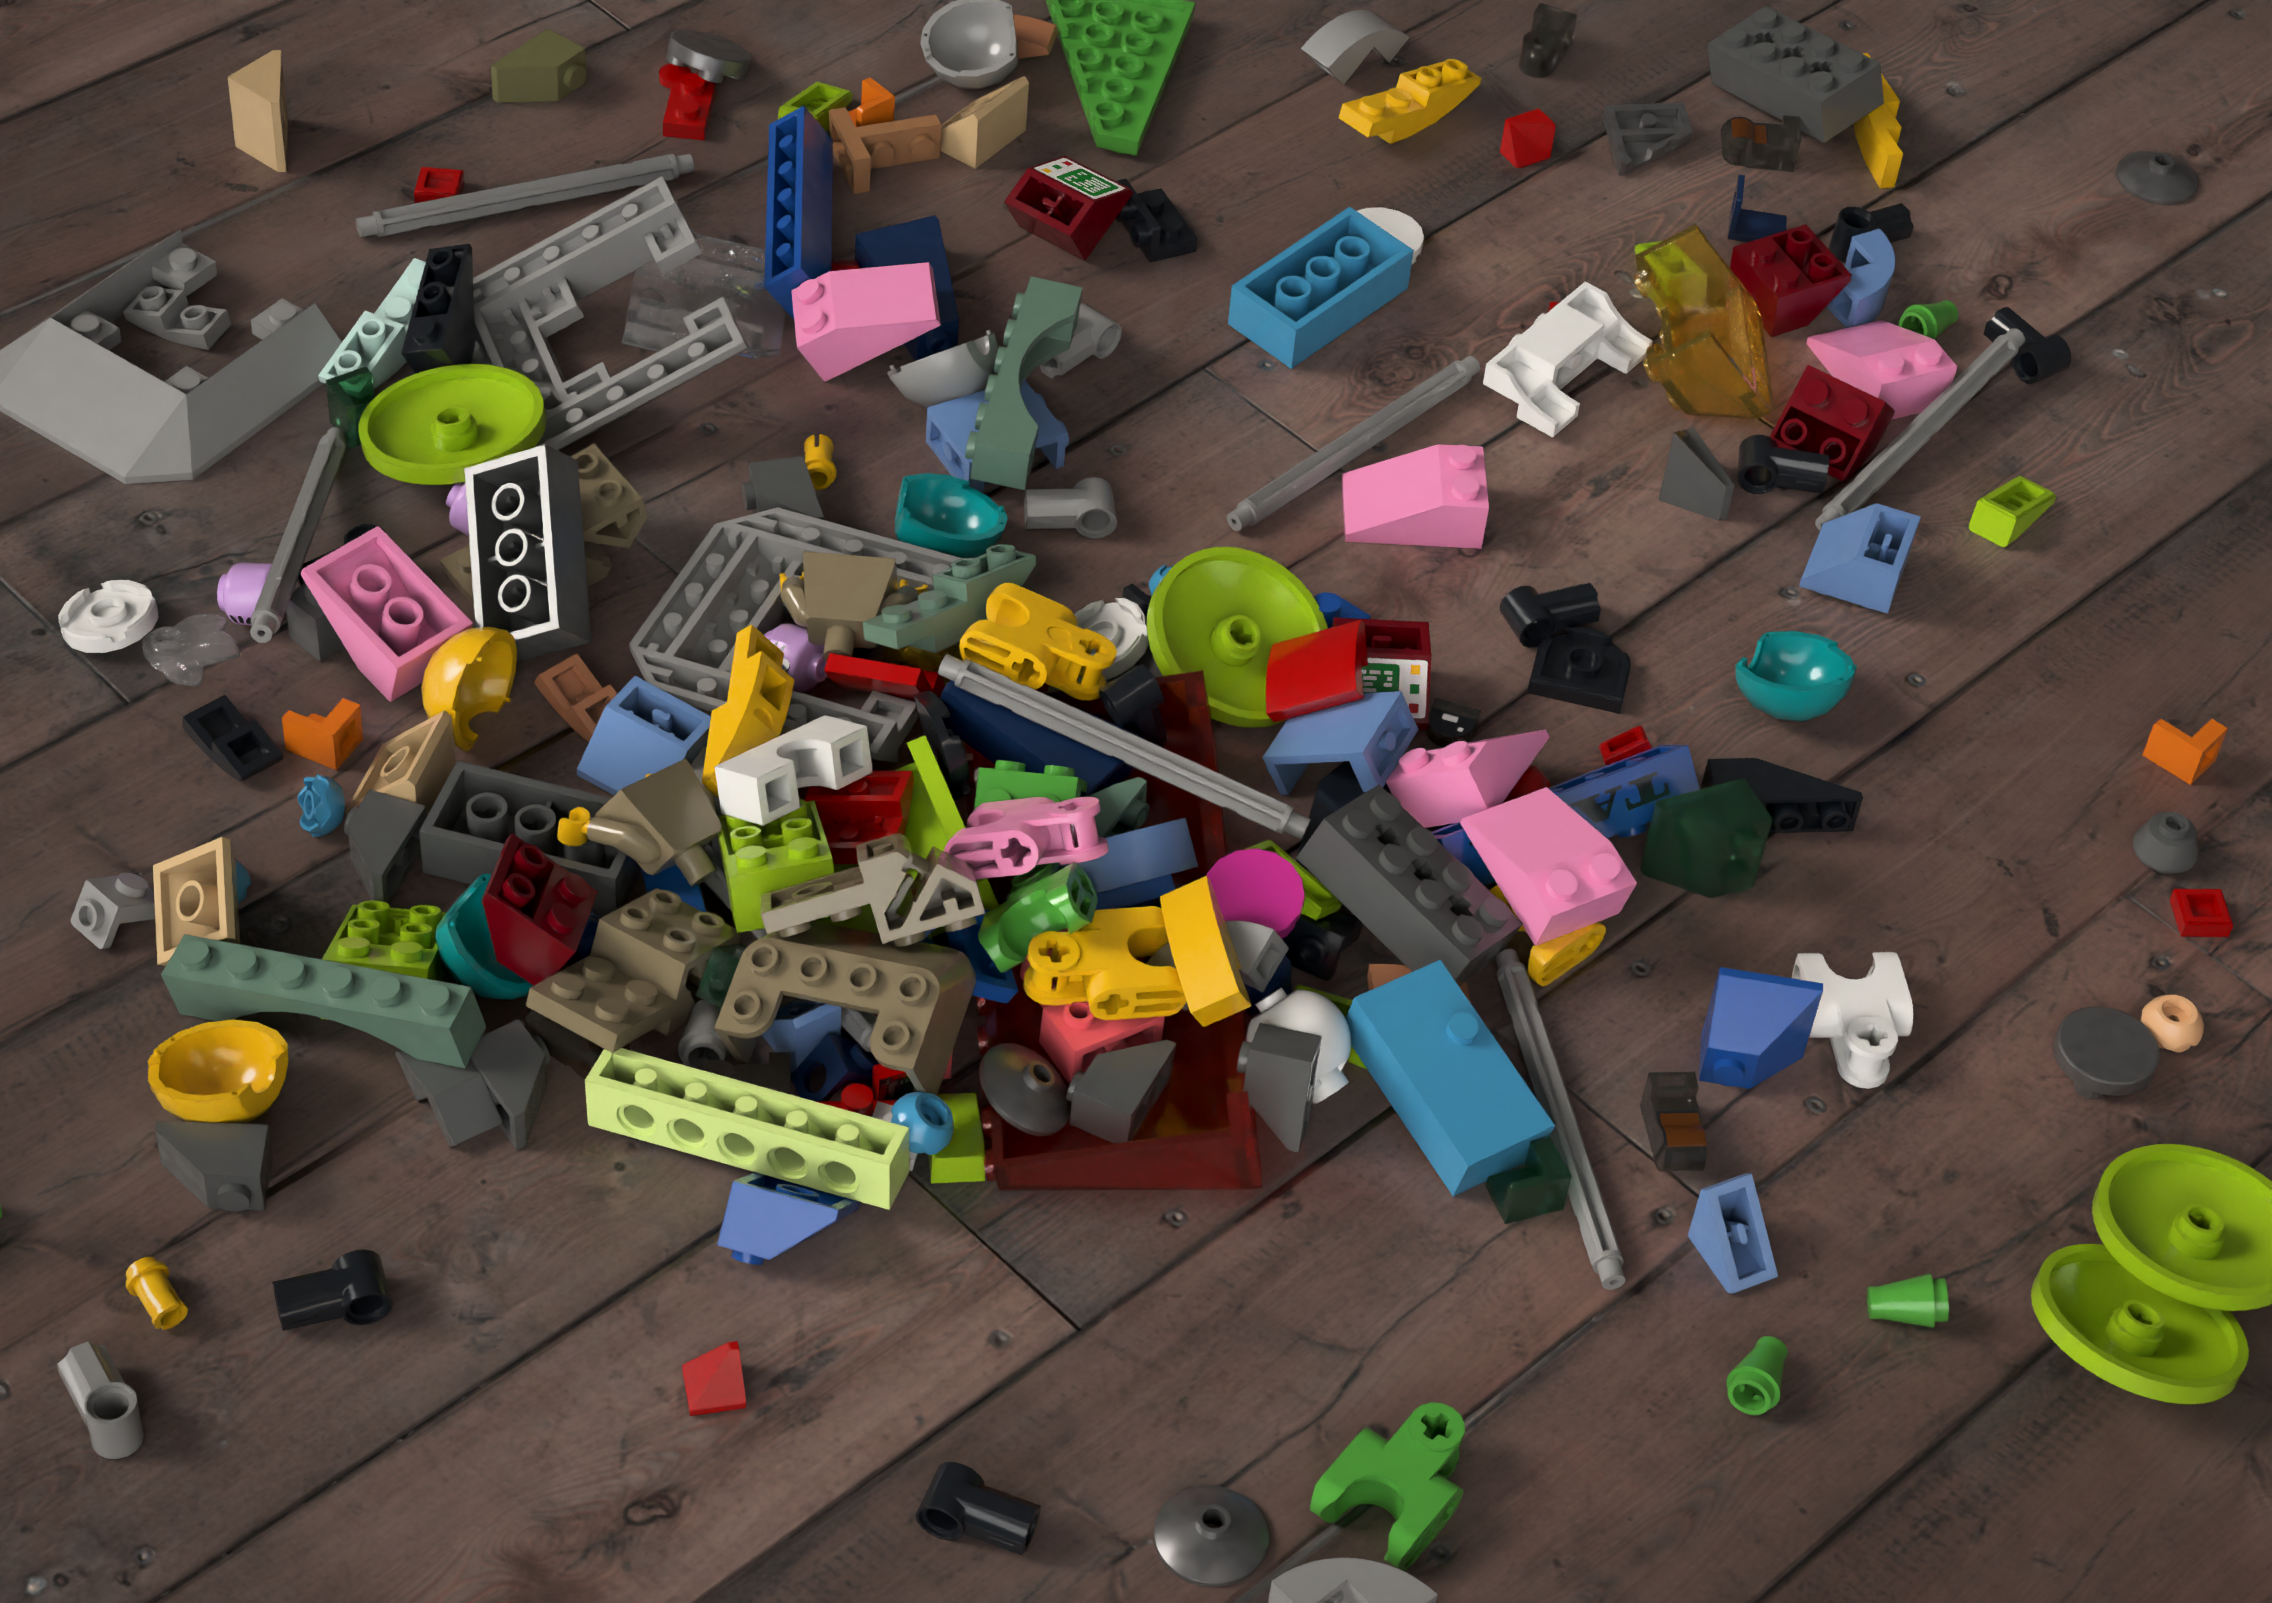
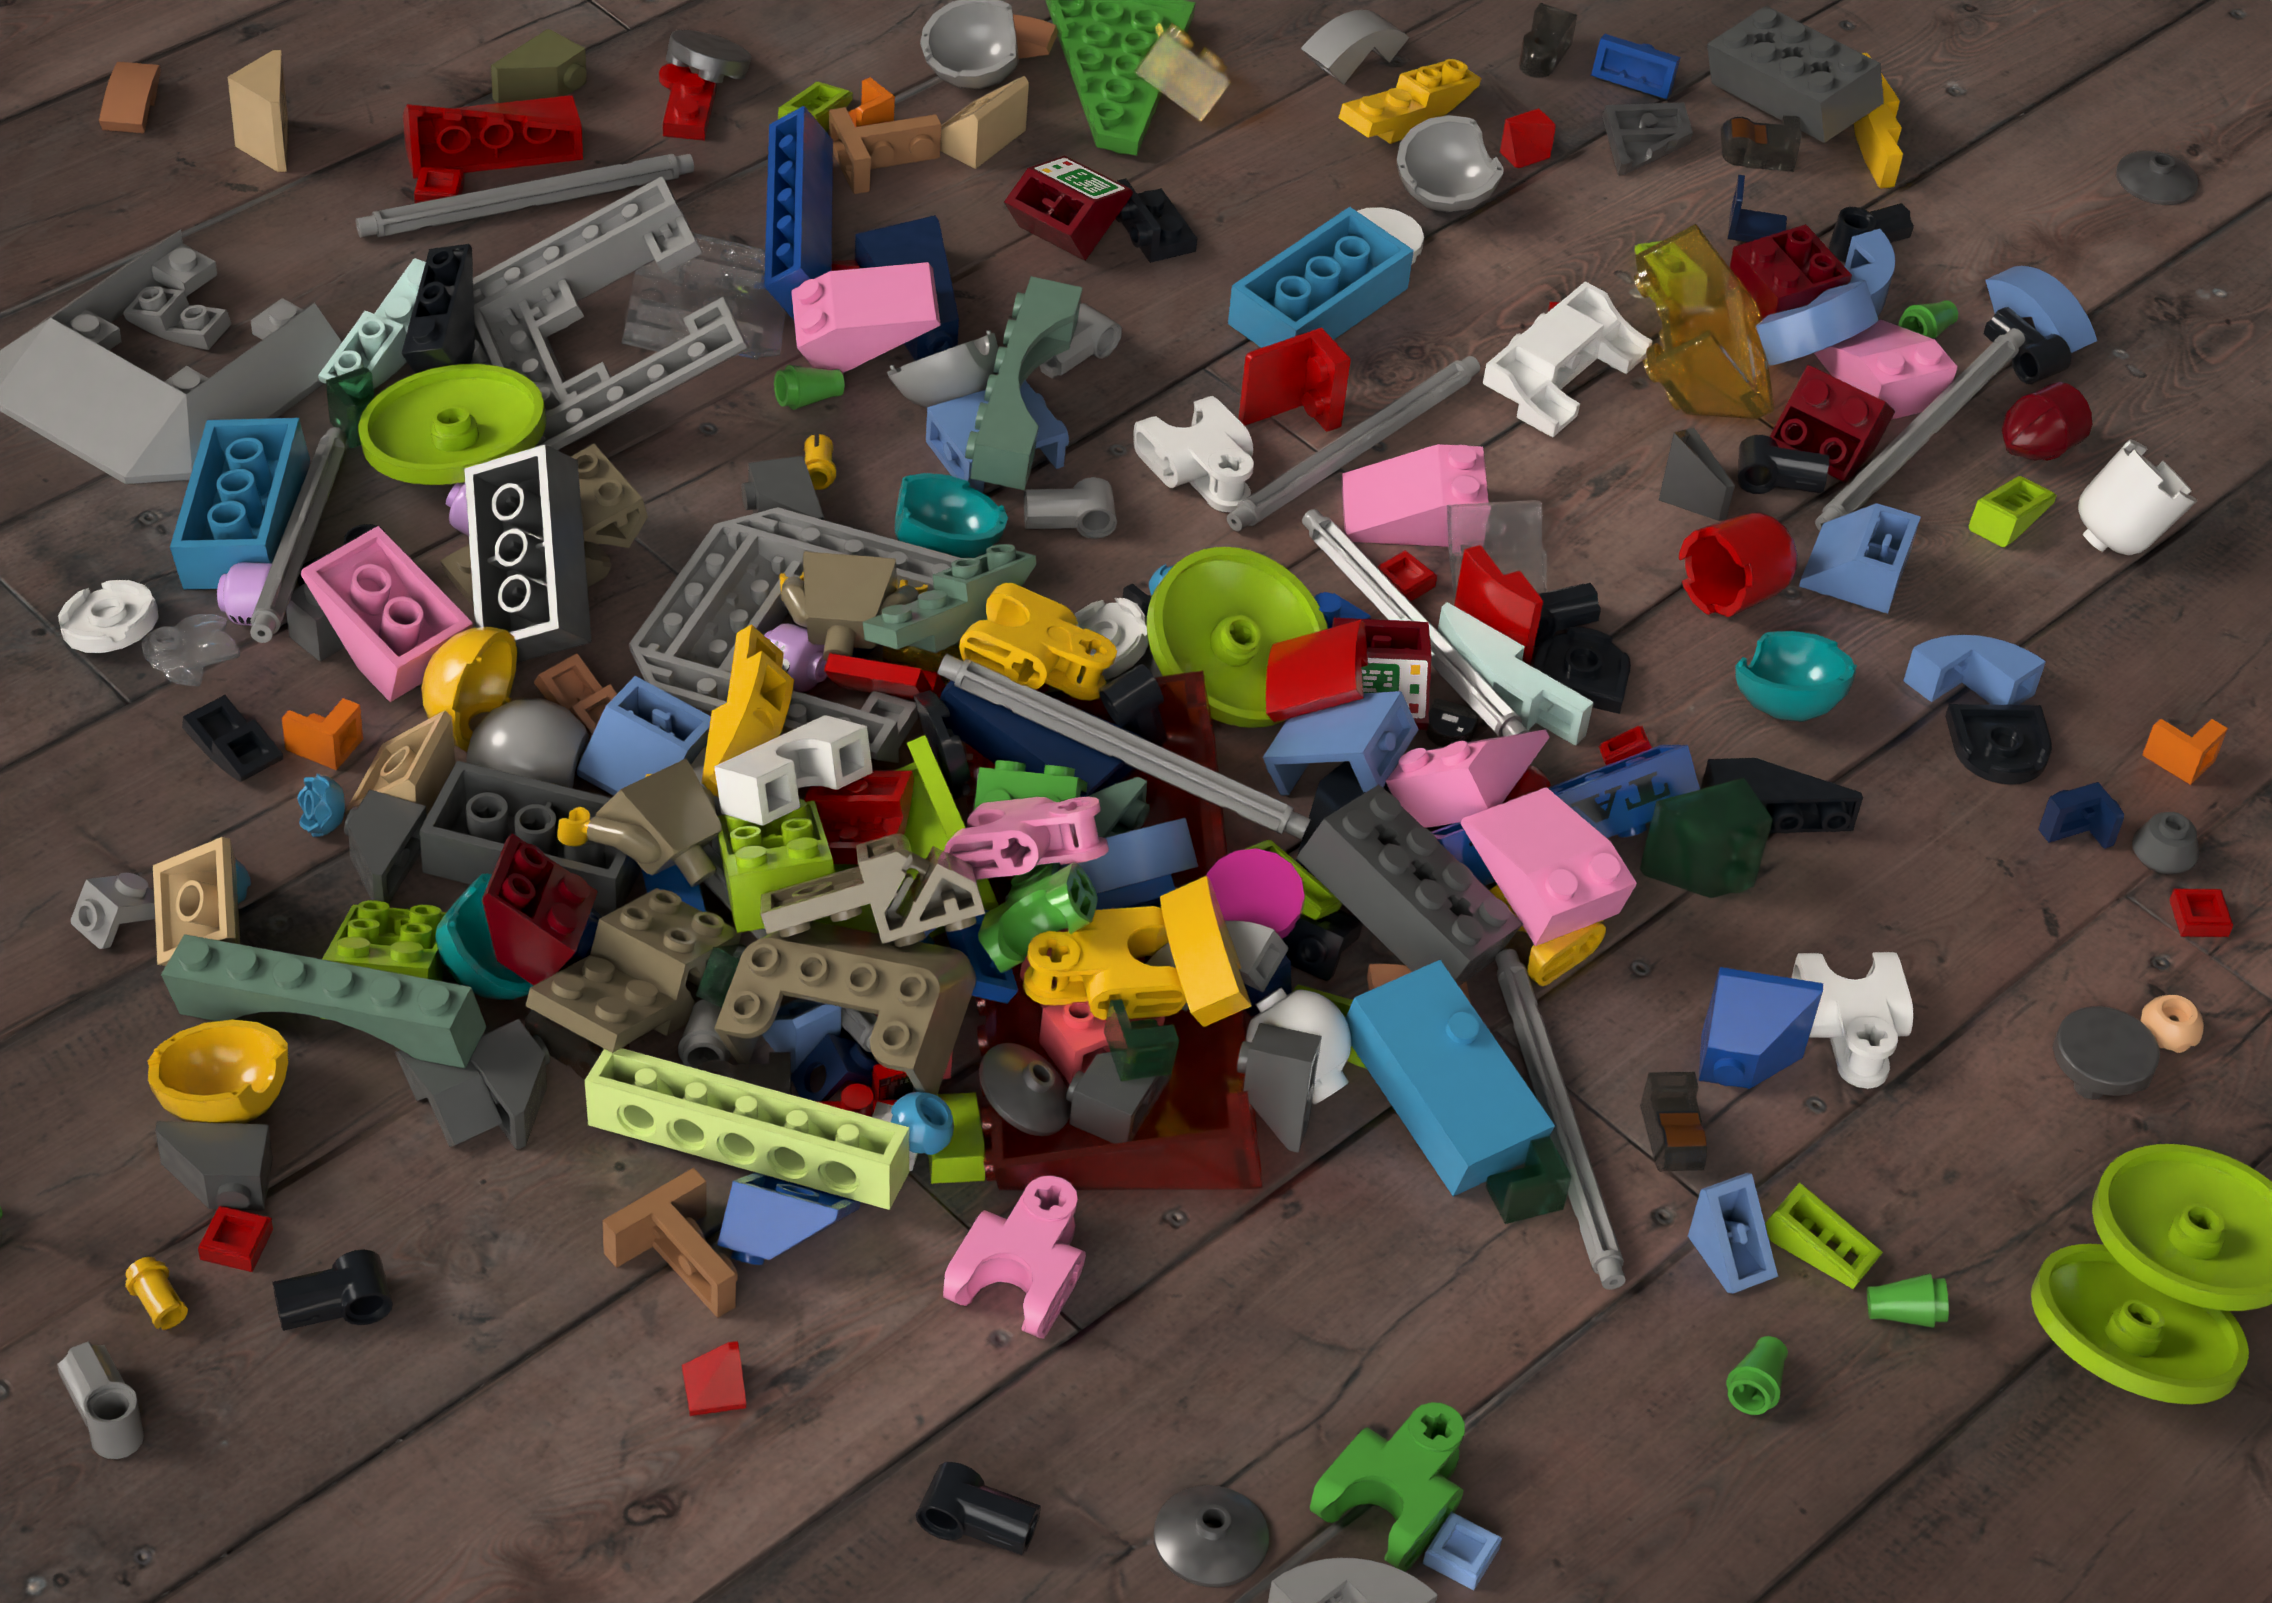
none -> nougat slope [99,62,161,133]
none -> dark azure brick [170,418,311,590]
none -> red tile [198,1206,273,1272]
none -> red wedge [403,95,583,179]
none -> light grey cylinder [466,698,589,788]
none -> medium nougat bracket [603,1168,738,1318]
none -> bright green cone [774,365,845,410]
none -> bright pink piece [943,1176,1086,1338]
none -> clear green panel [1104,999,1179,1081]
none -> white piece [1133,396,1254,512]
none -> clear yellow bracket [1134,22,1231,122]
none -> red bracket [1238,327,1351,432]
none -> piece [1302,509,1529,737]
none -> red tile [1377,550,1437,602]
none -> light grey cylinder [1397,115,1504,213]
none -> light blue tile [1423,1512,1502,1590]
none -> light aqua slope [1438,602,1593,746]
none -> clear slope [1447,500,1547,599]
none -> red slope [1454,545,1543,665]
none -> blue tile [1591,34,1681,99]
none -> red cylinder [1679,513,1798,617]
none -> medium blue brick [1756,280,1879,366]
none -> lime slope [1765,1182,1883,1289]
none -> medium blue brick [1903,635,2046,705]
none -> black tile [1945,704,2052,785]
none -> medium blue brick [1985,266,2097,353]
none -> dark red helmet [2002,382,2093,461]
none -> dark blue bracket [2038,782,2124,849]
none -> white cylinder [2078,439,2197,555]

